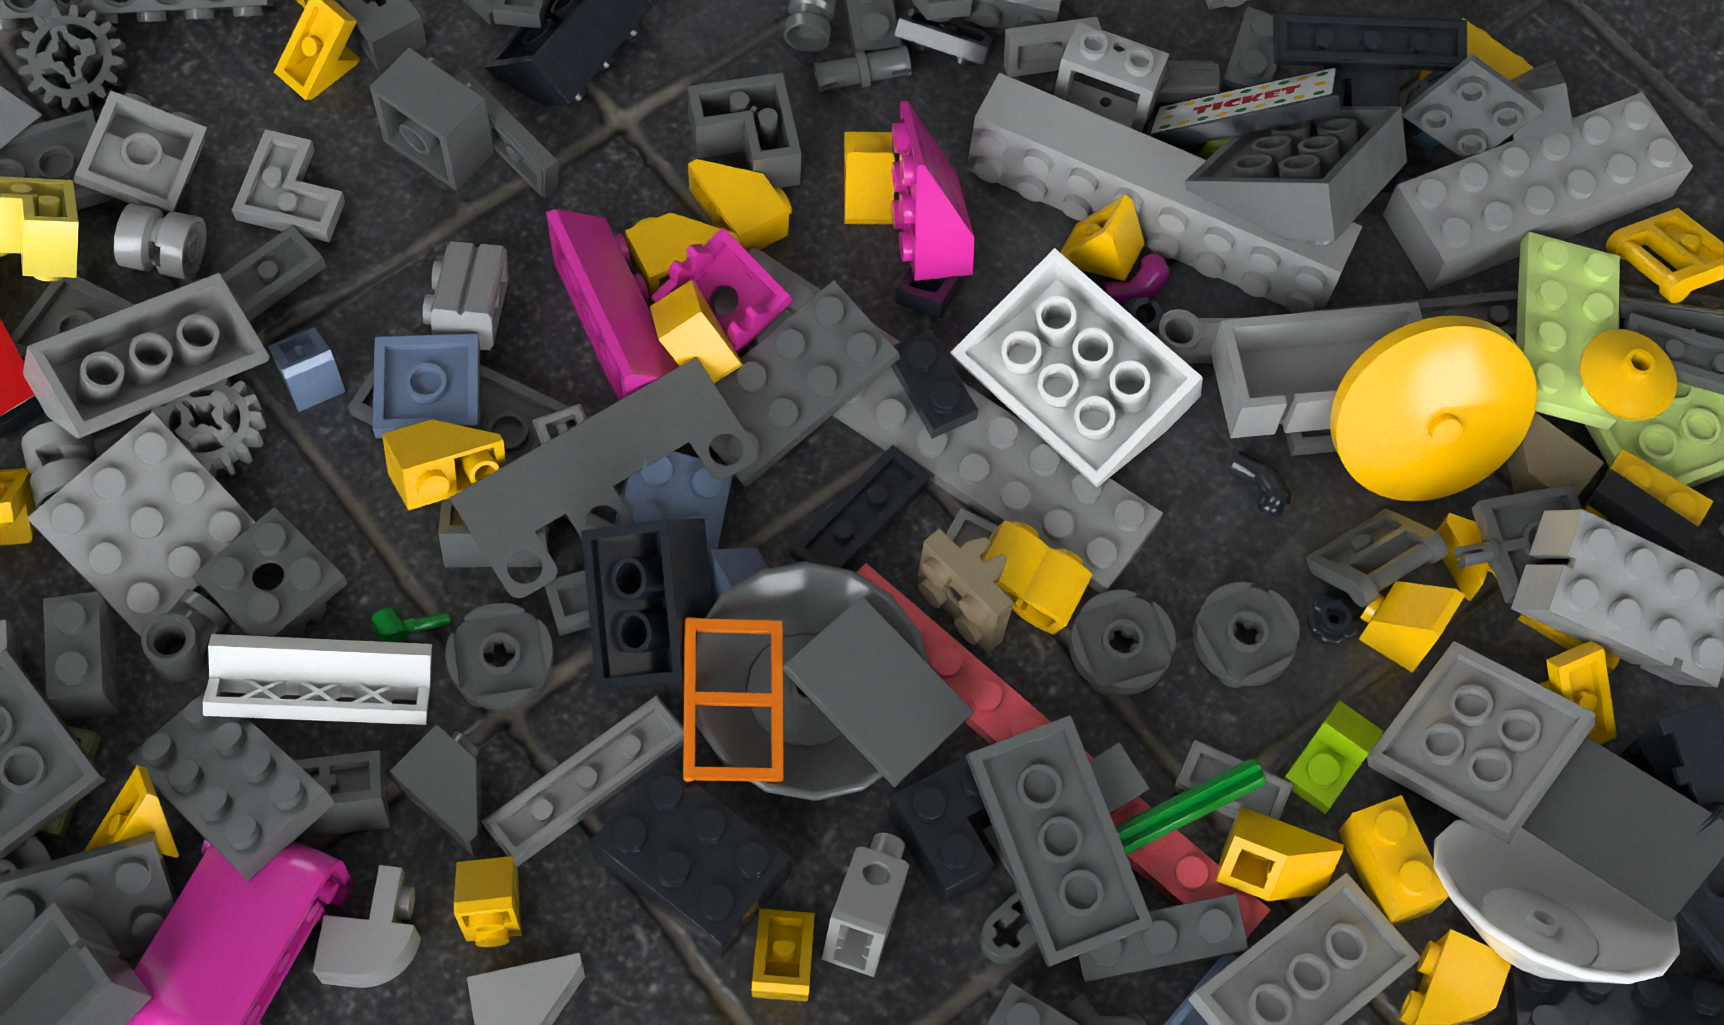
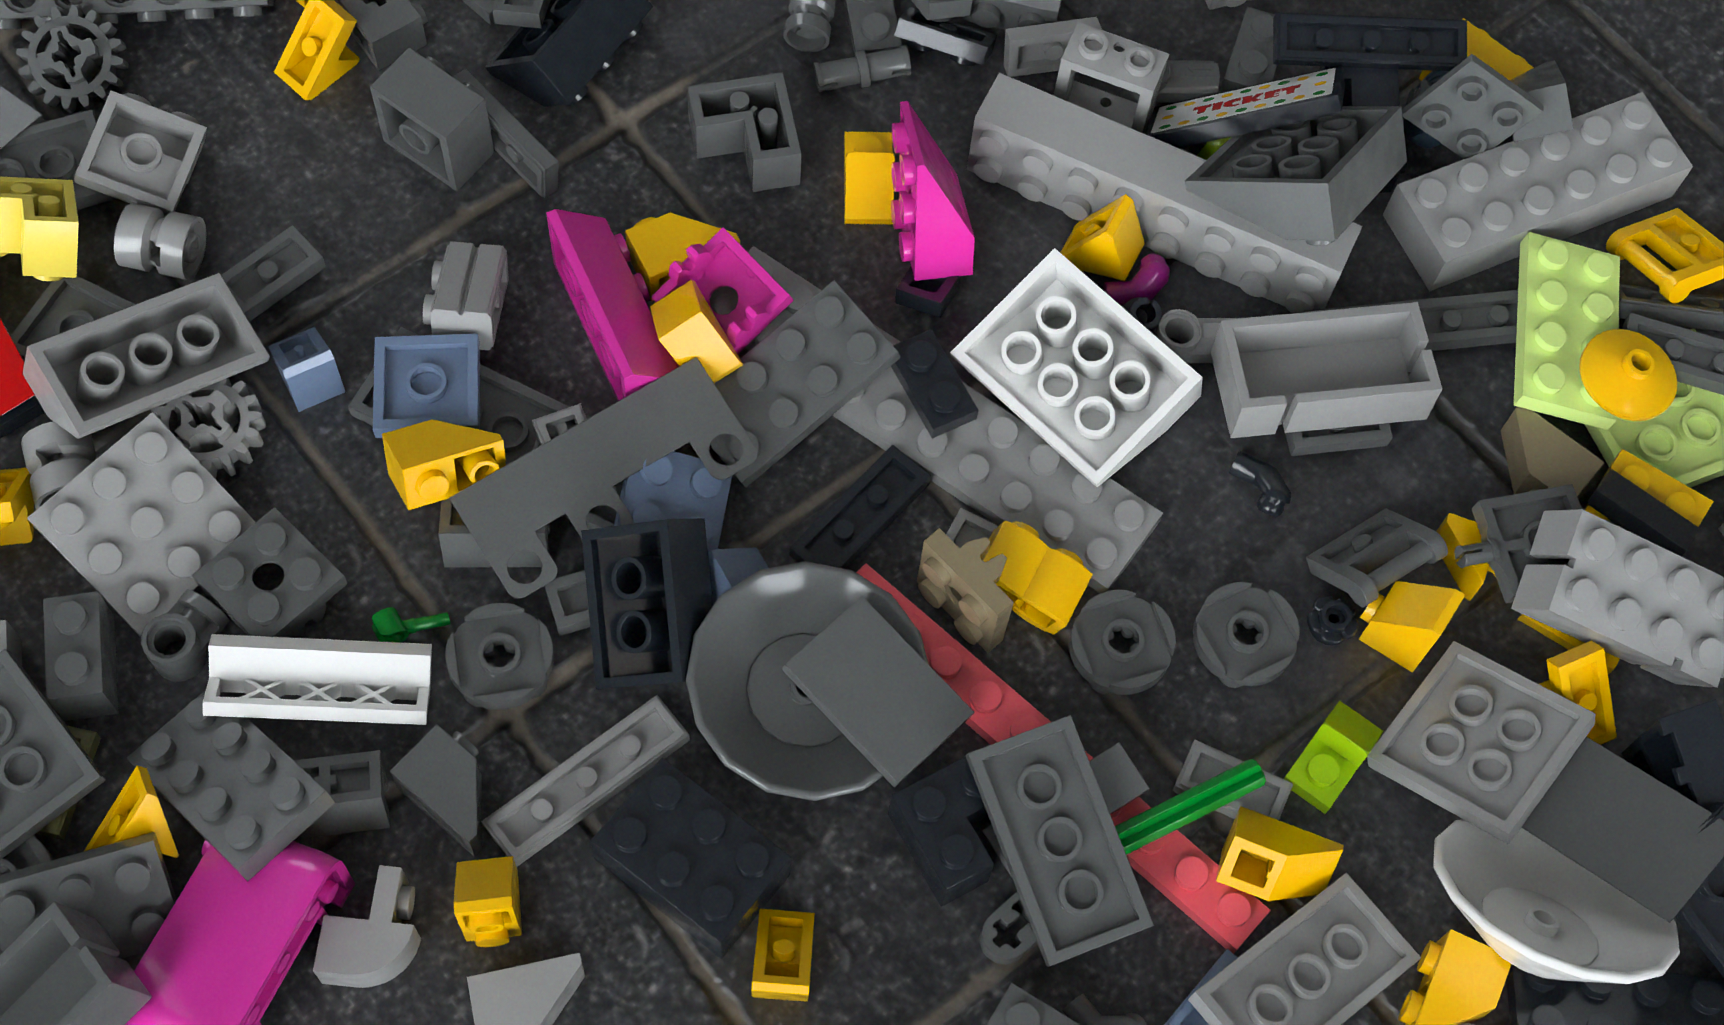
light grey plate [232,129,345,242] -> none
orange window [683,617,783,782] -> none
yellow slope [688,159,792,252] -> none
light grey torso [822,833,910,977] -> none
dark grey plate [1079,894,1249,983] -> none
yellow dish [1330,316,1537,501] -> none
yellow brick [1338,795,1449,926] -> none

